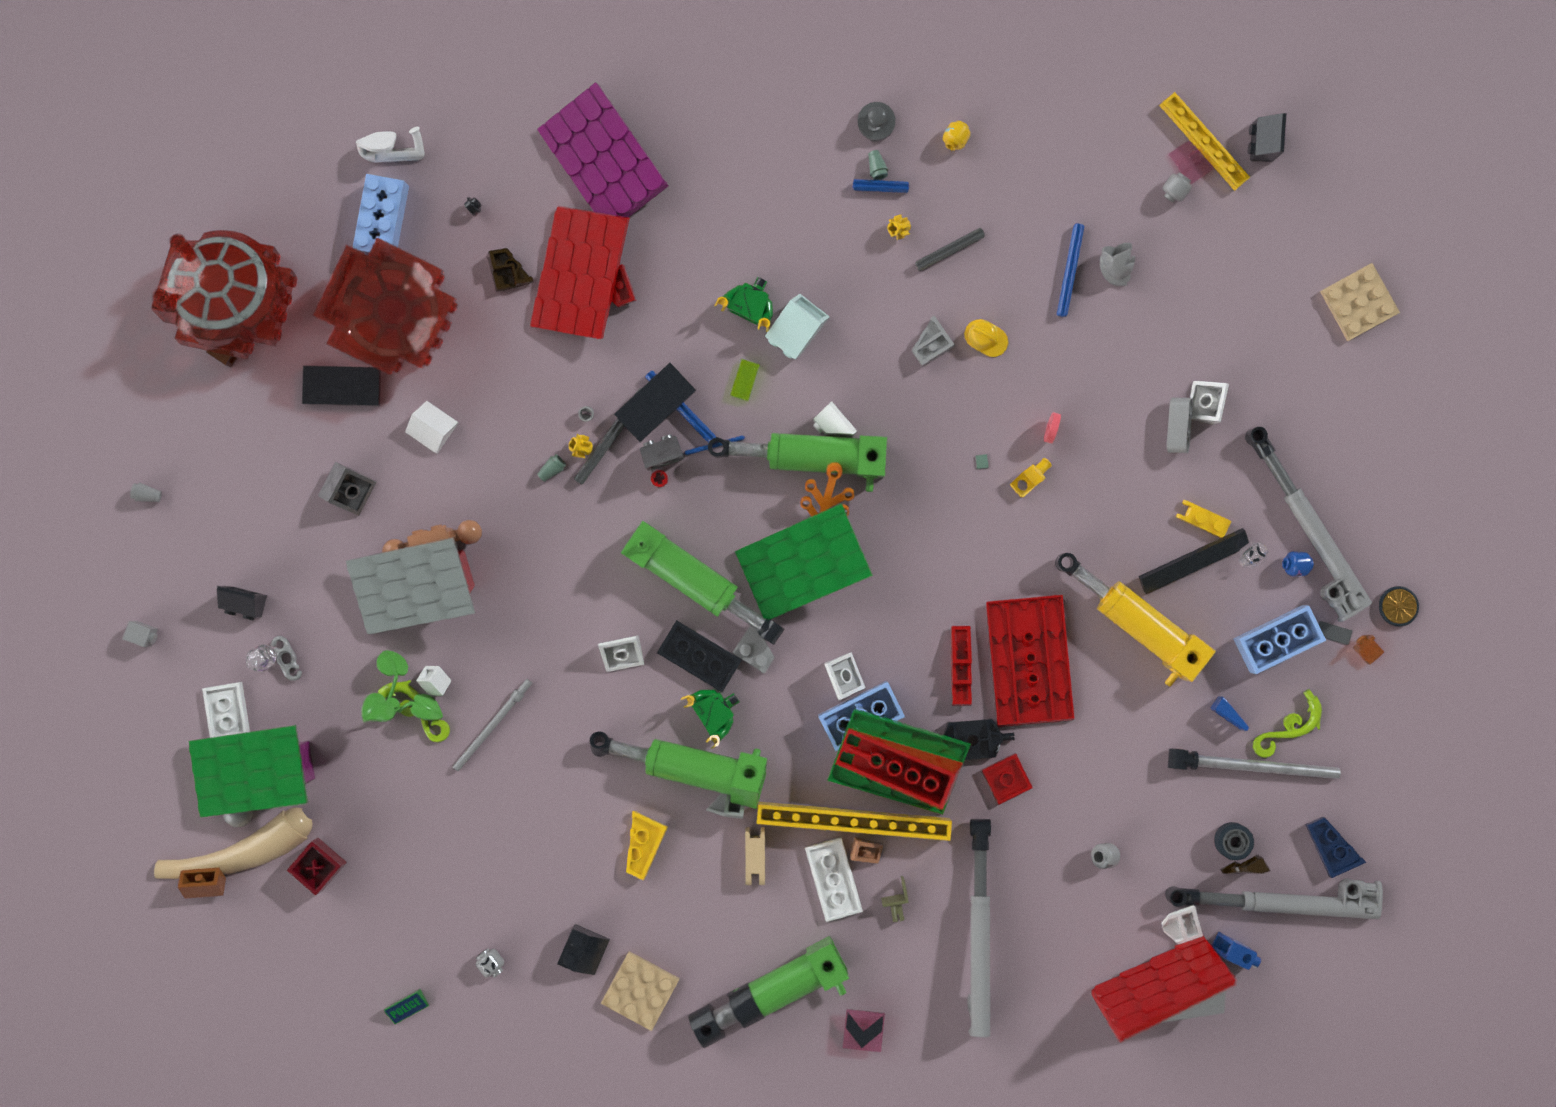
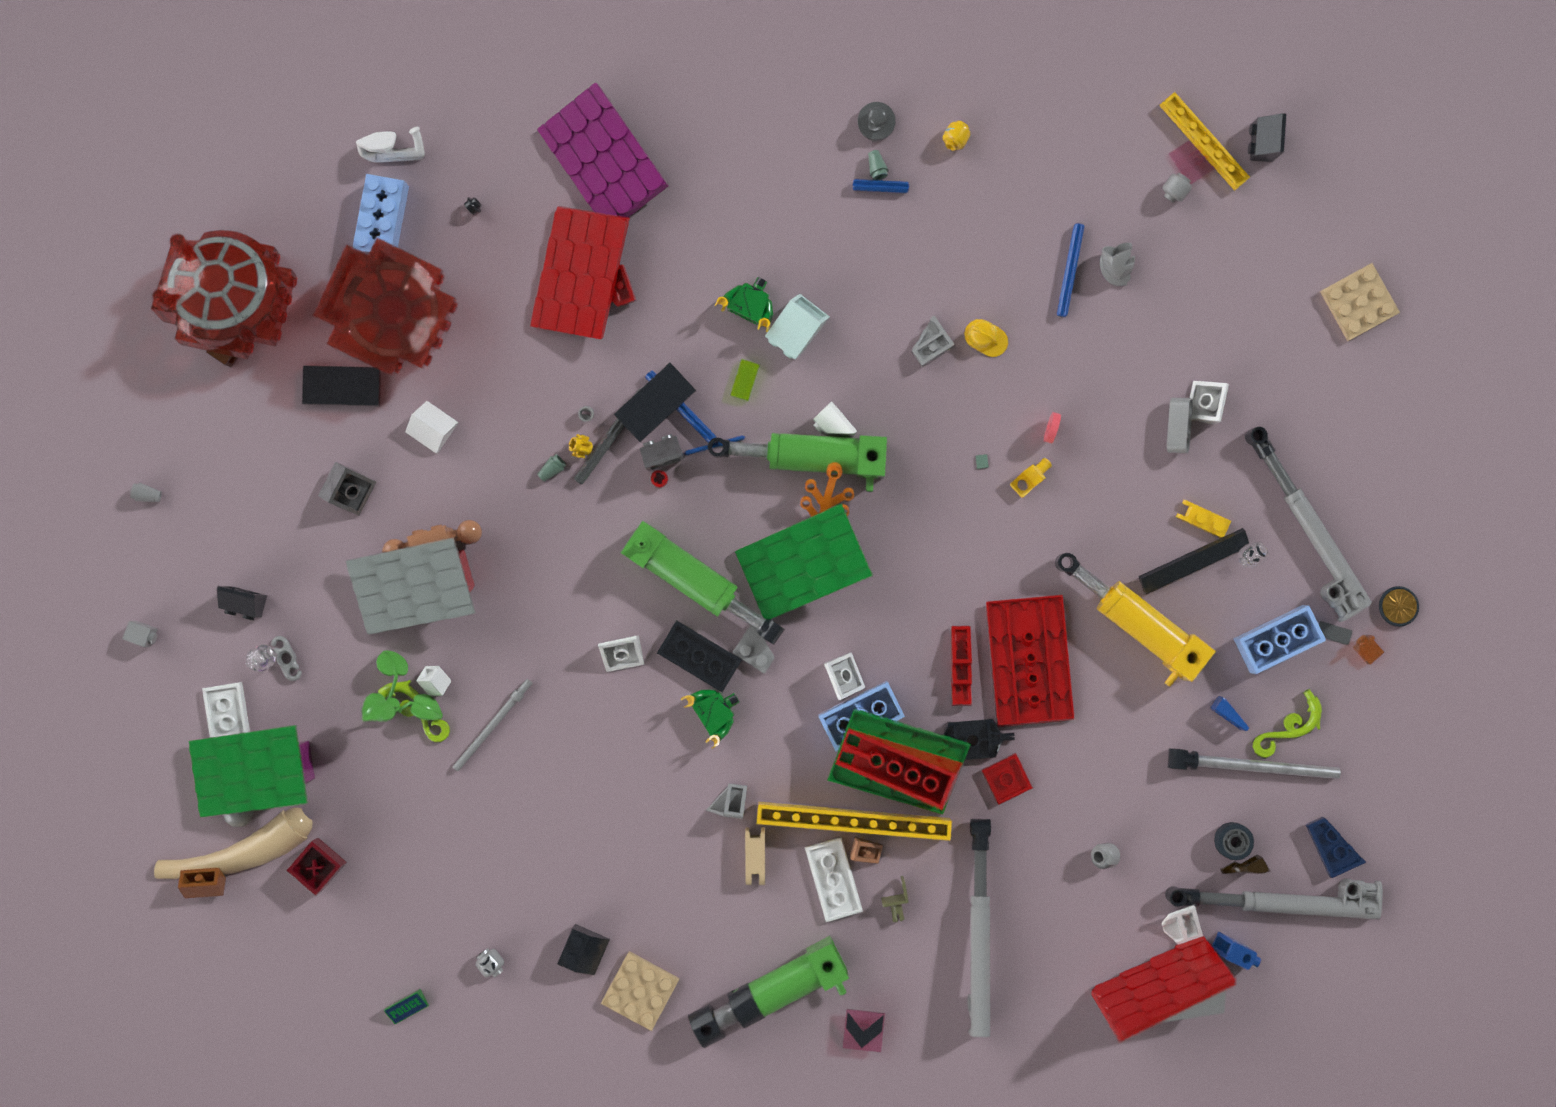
dark brown slope [487,248,533,292] -> none
bright green piece [589,731,767,809] -> none
yellow wing [626,811,668,880] -> none
yellow gear [887,214,911,240] -> none
dark grey axle [915,228,985,271] -> none
blue head [1282,551,1314,577] -> none

